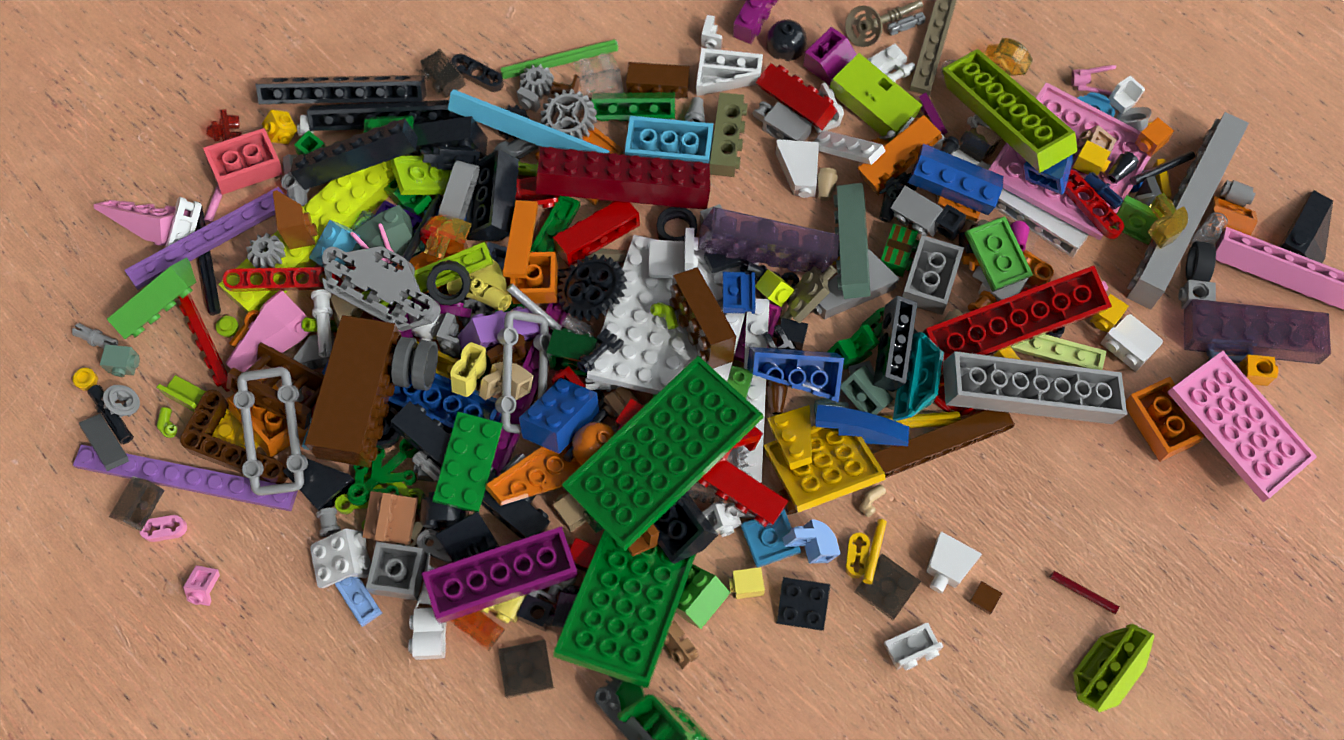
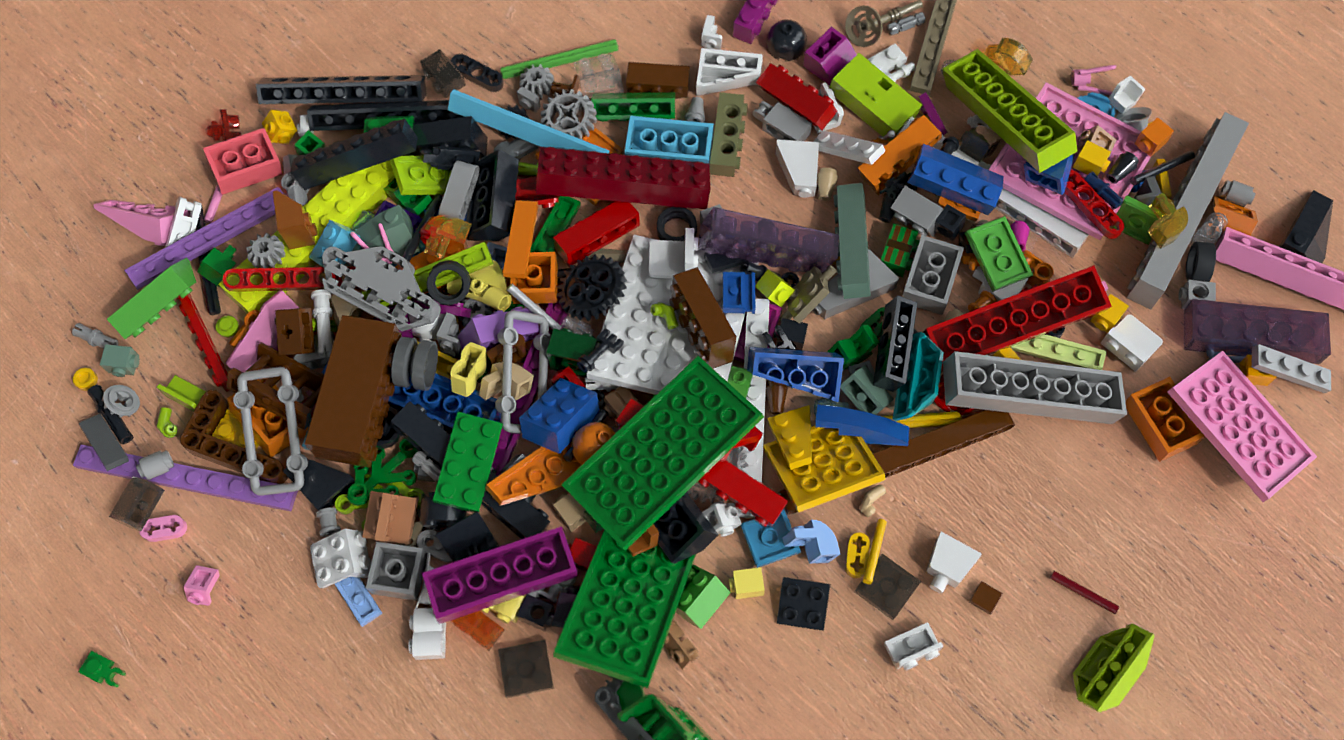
none -> green plate [78,651,126,688]
none -> light grey brick [136,450,174,480]
none -> green brick [197,245,237,287]
none -> reddish brown brick [275,308,315,355]
none -> light grey plate [1252,344,1331,393]

